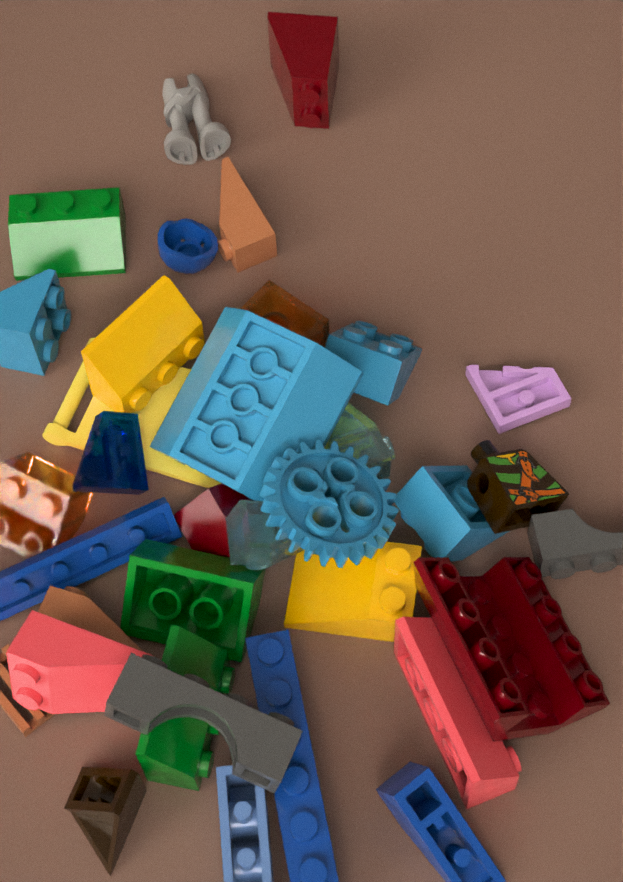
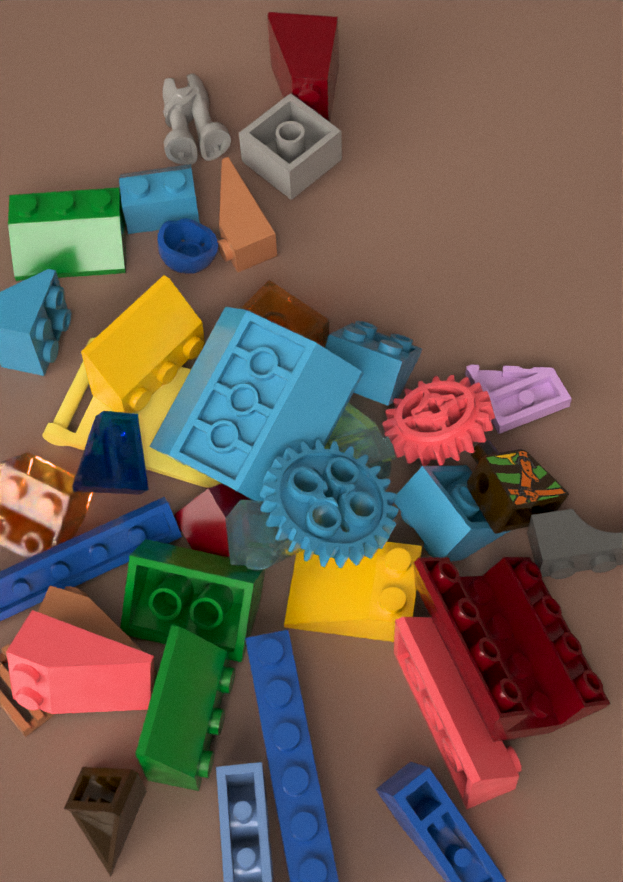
dark grey arch [104,653,303,793] -> none
none -> dark azure slope [119,164,200,234]
none -> light grey brick [239,93,342,200]
none -> coral gear [382,375,495,466]

